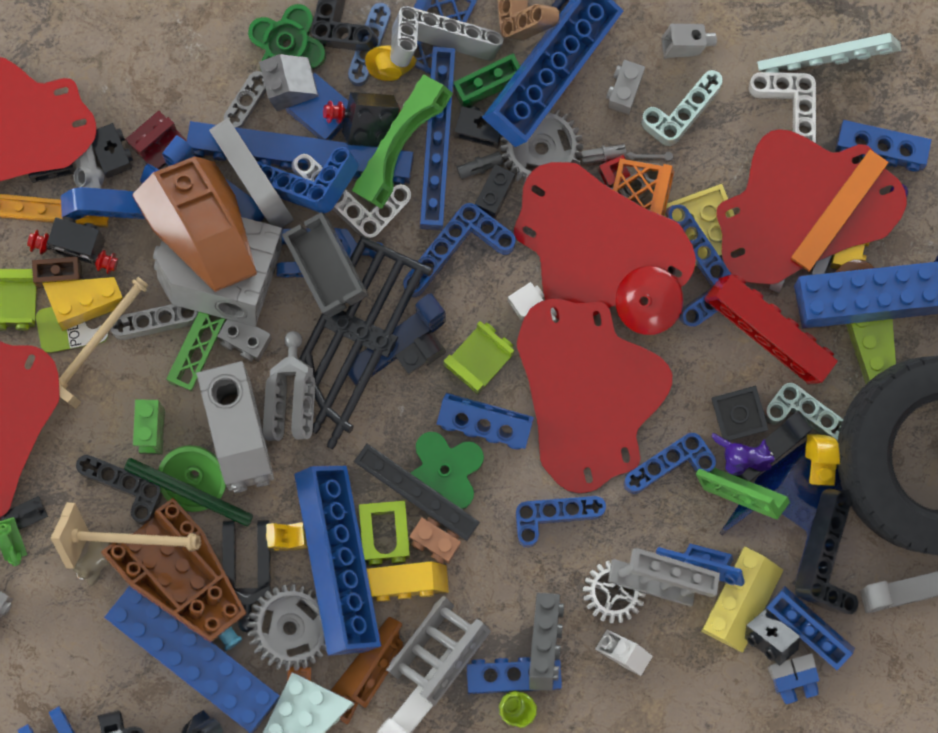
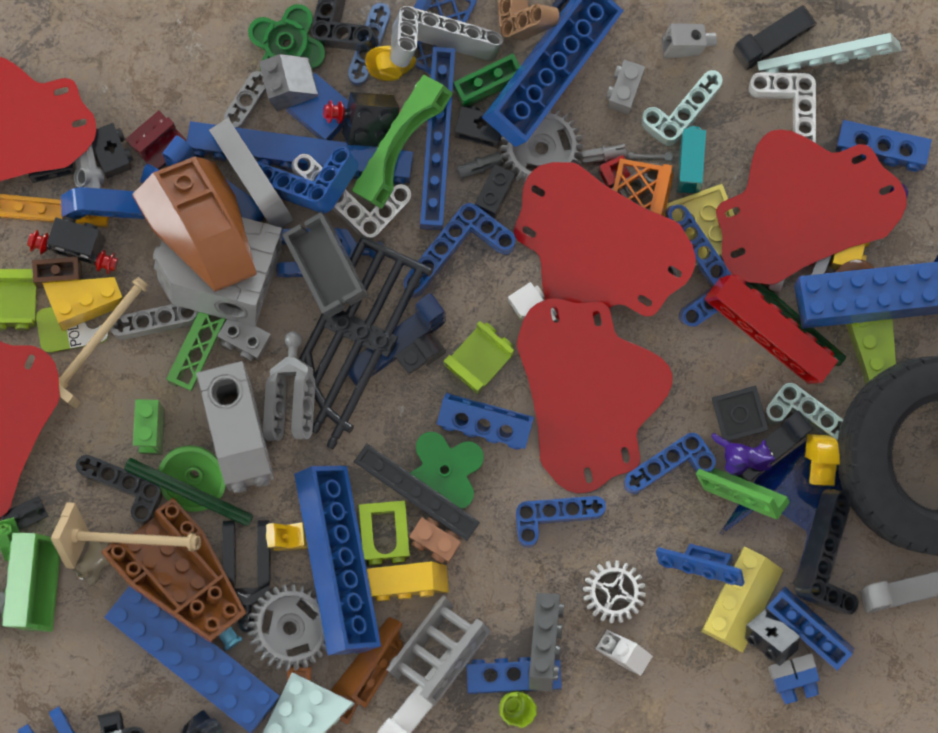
light grey fence [608,548,720,607] -> none
red dish [615,266,683,335] -> none
orange tile [791,150,889,272] -> none
none -> bright green piece [2,533,60,632]
none -> teal brick [676,126,706,194]
none -> black beam [733,5,817,70]
none -> dark green axle [745,282,846,366]

